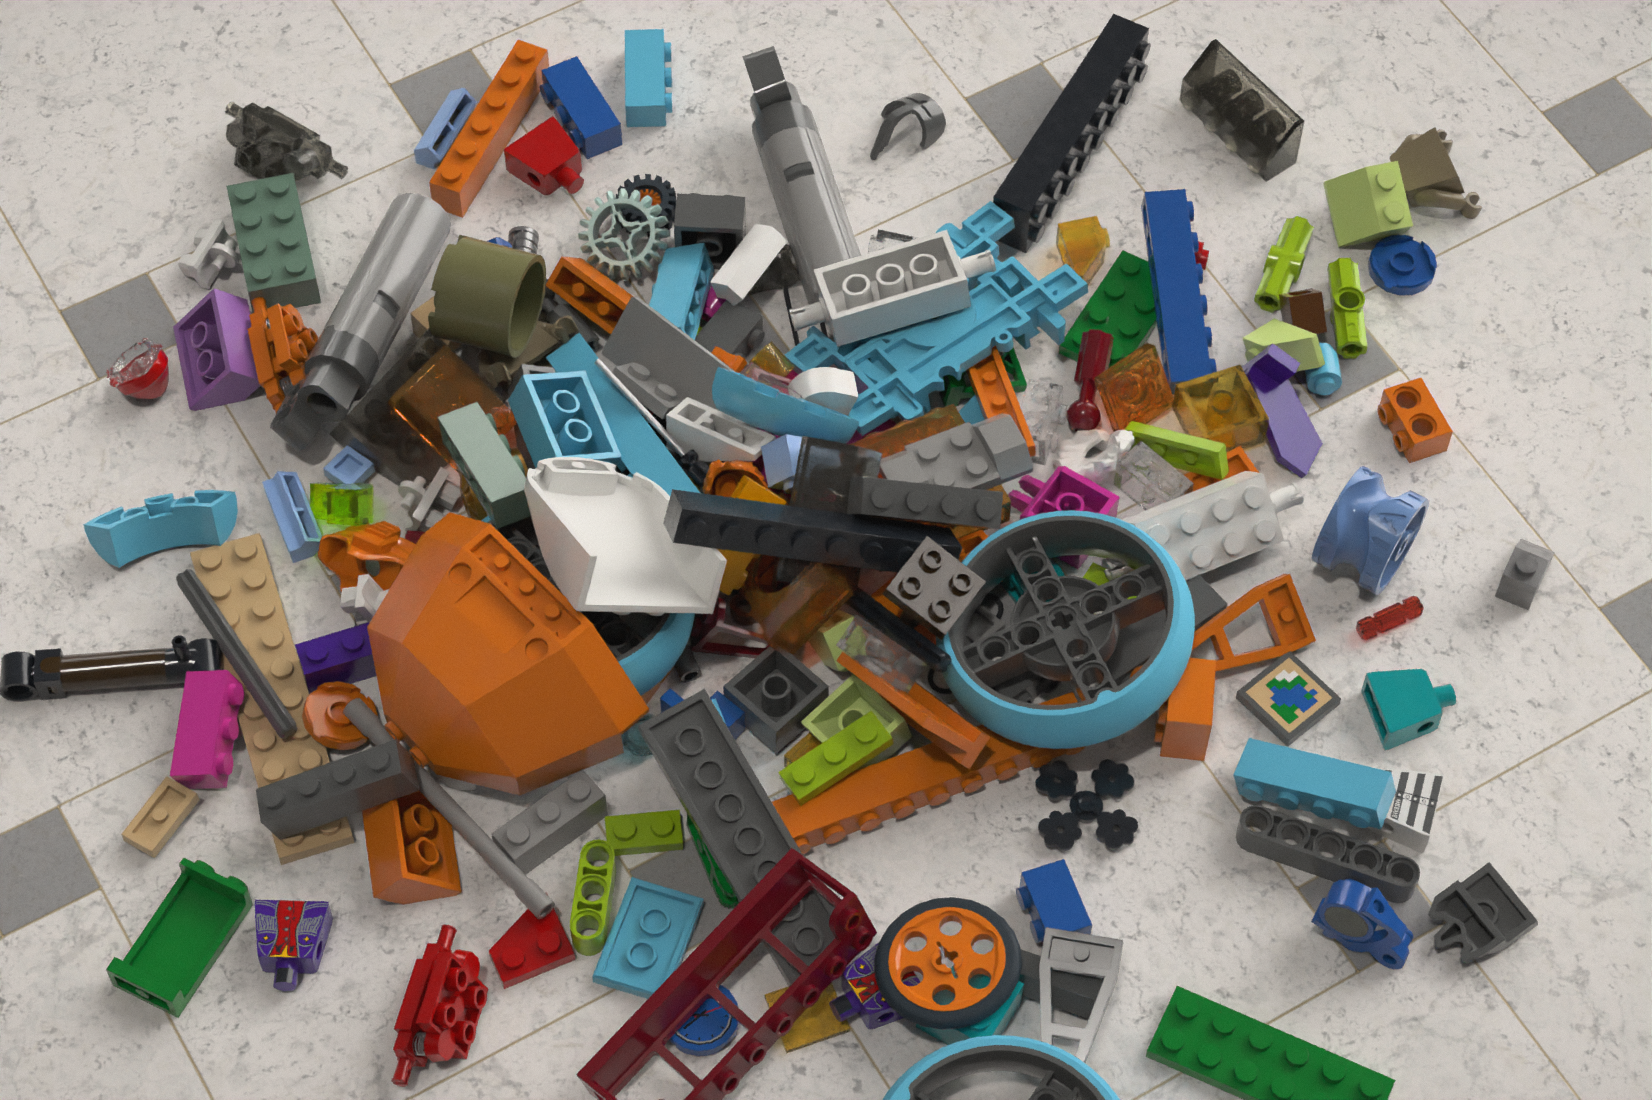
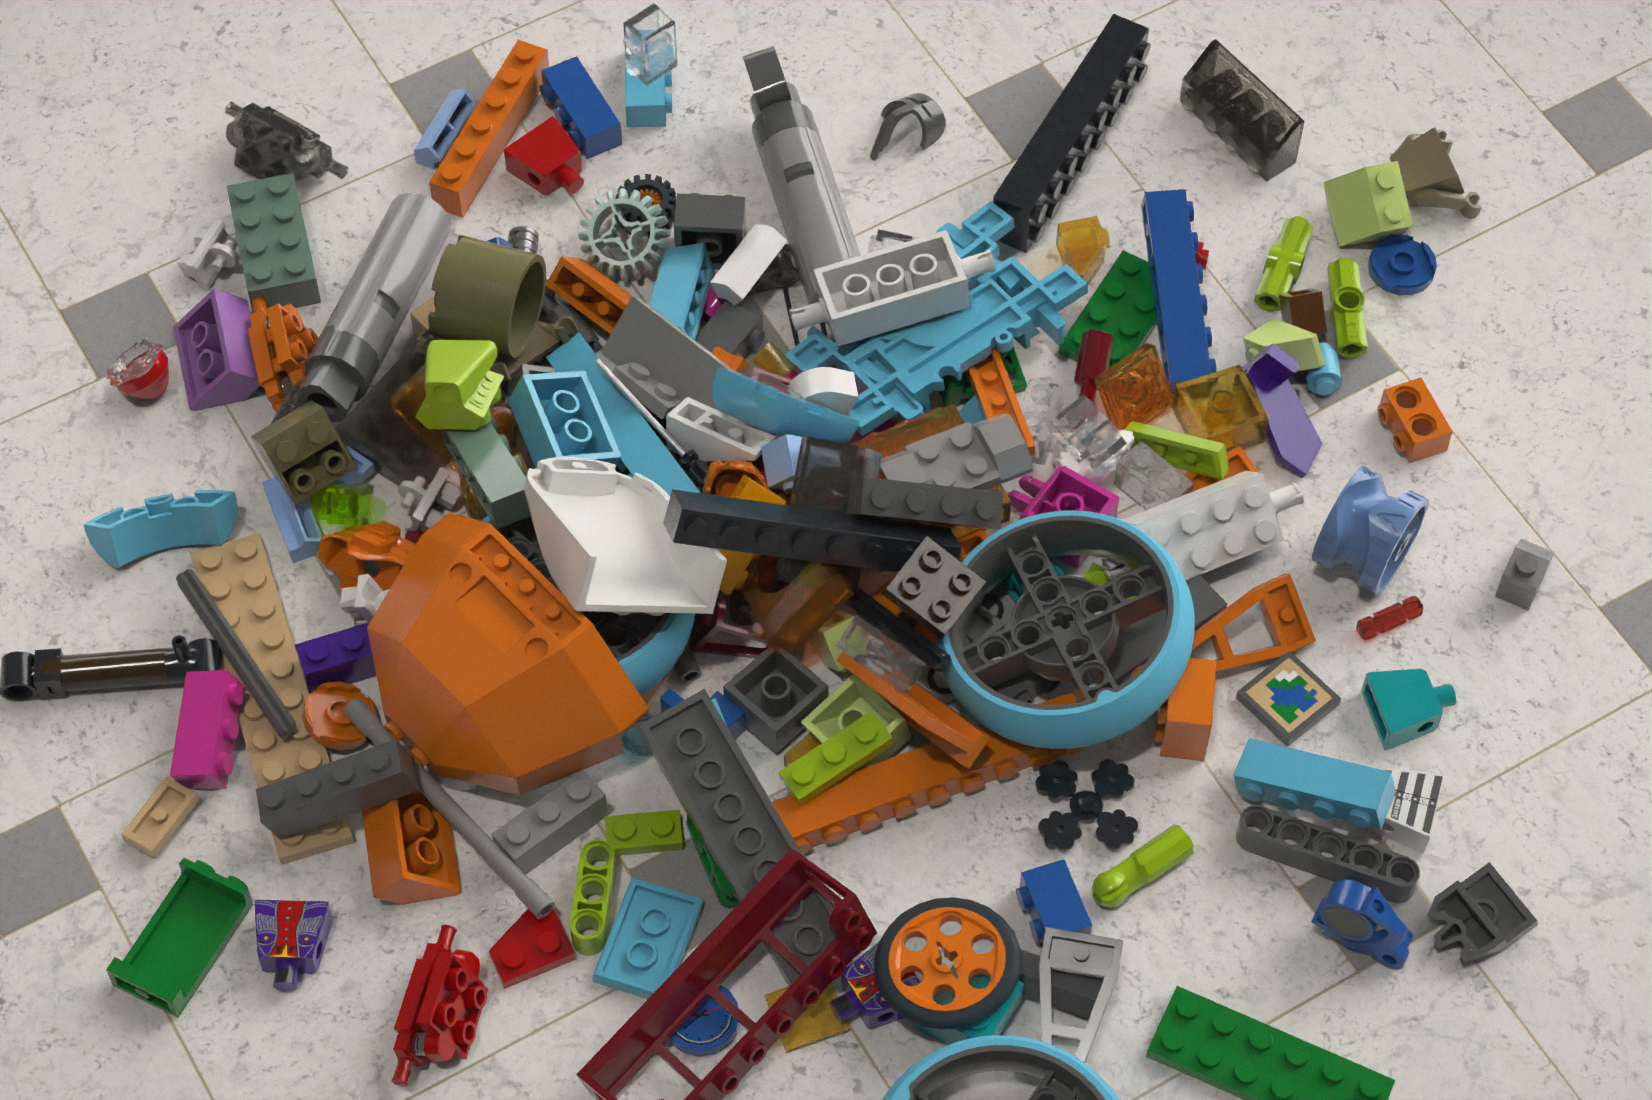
none -> olive slope [251,400,357,505]
none -> lime piece [415,340,504,430]
none -> clear brick [623,3,677,85]
none -> clear brick [1051,395,1127,470]
none -> lime piece [1091,824,1194,908]

